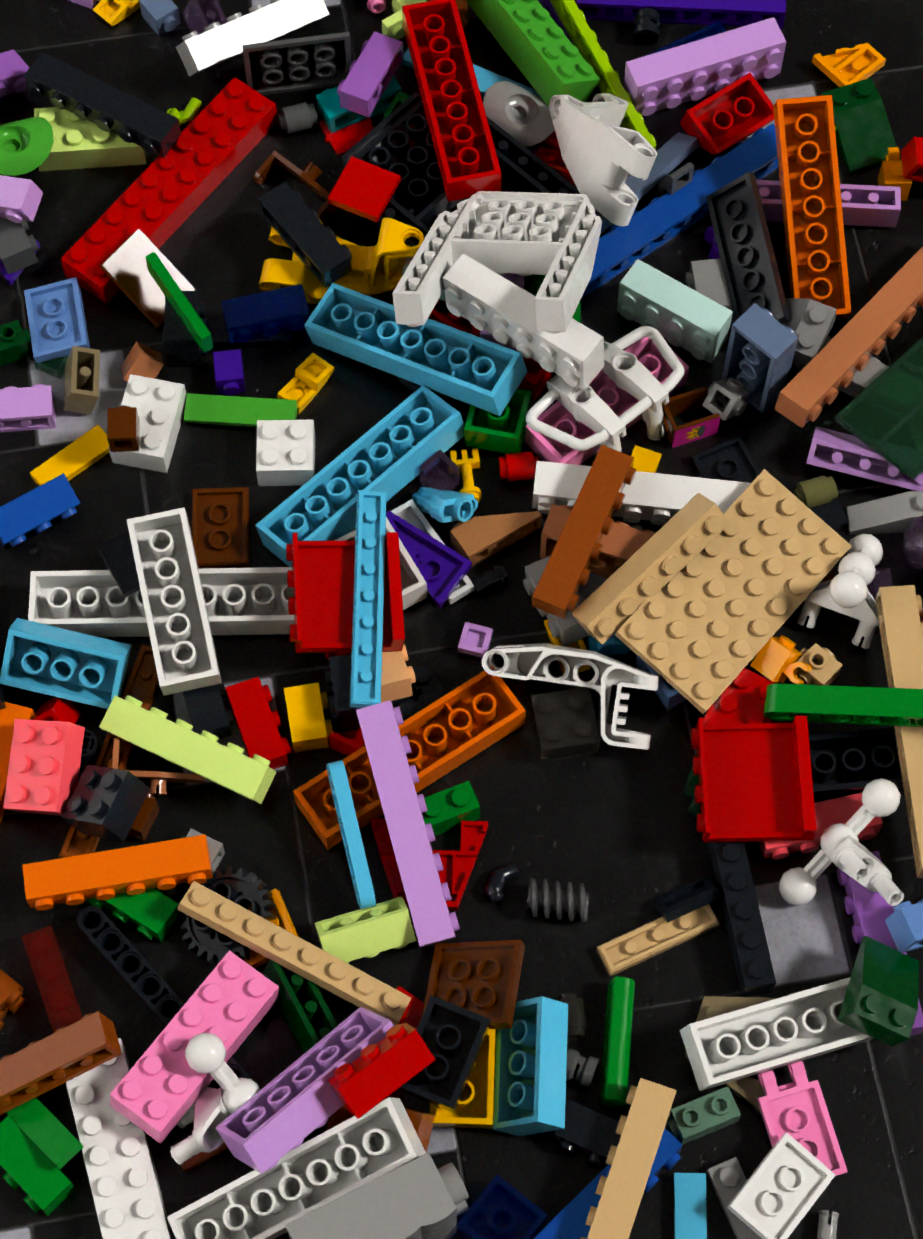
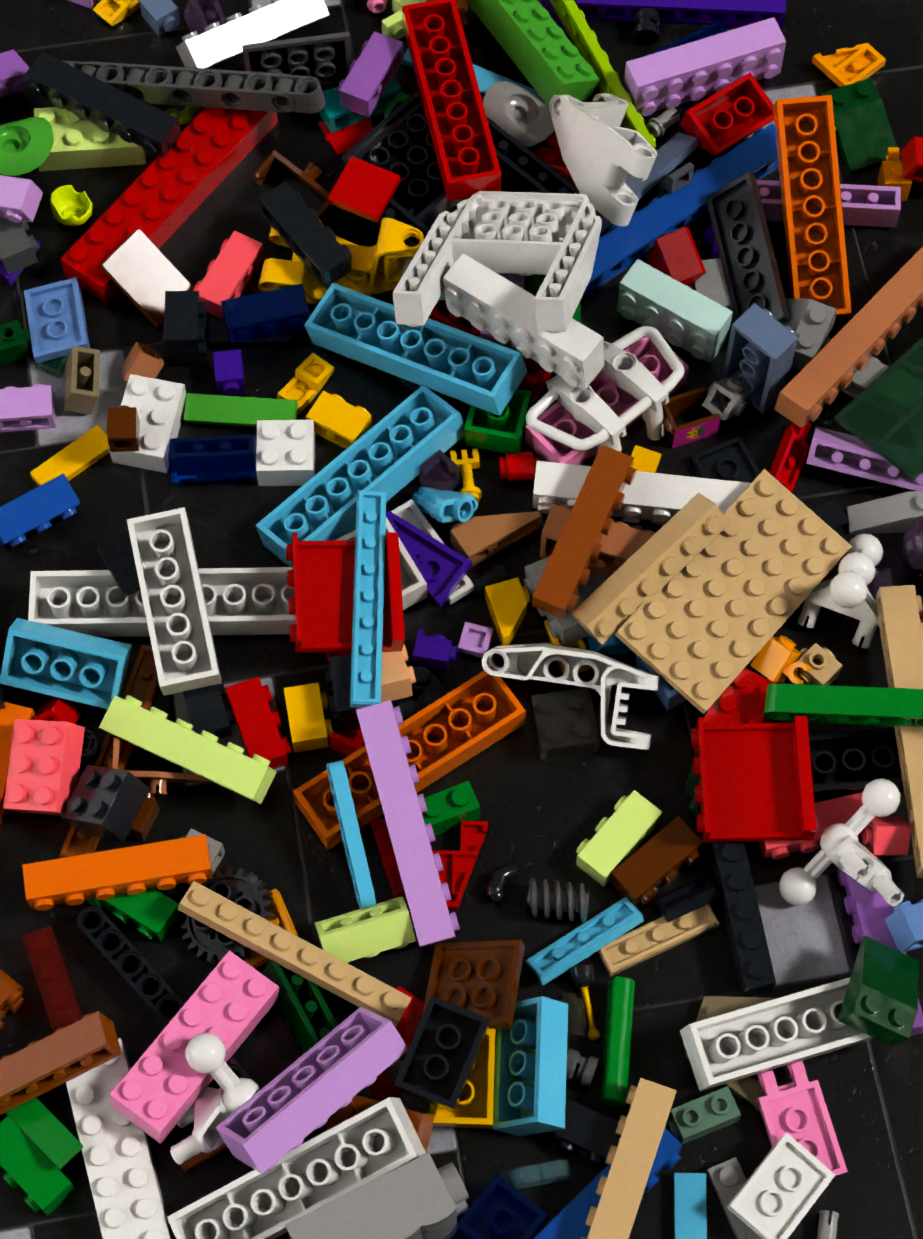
green tile [145,252,213,353] -> none
reddish brown tile [192,487,250,568] -> none
dark grey brick [277,102,318,134] -> none
red brick [328,1022,436,1119] -> none
olive brick [793,475,838,509] -> none
none -> neon yellow hair [50,185,93,227]
none -> dark grey beam [62,61,326,114]
none -> clear blue brick [168,434,257,483]
none -> coral brick [194,230,265,318]
none -> yellow brick [306,391,372,449]
none -> dark purple brick [413,629,458,673]
none -> yellow slope [485,577,531,645]
none -> clear light blue beam [510,1160,572,1189]
none -> medium azure tile [525,897,644,985]
none -> hinge [569,965,600,1041]
none -> yellowish green brick [576,790,662,887]
none -> reddish brown brick [610,816,703,906]
none -> light grey pin [646,107,680,138]
none -> red slope [646,227,706,286]
none -> red hinge [769,422,811,492]
none -> coral brick [861,816,912,856]

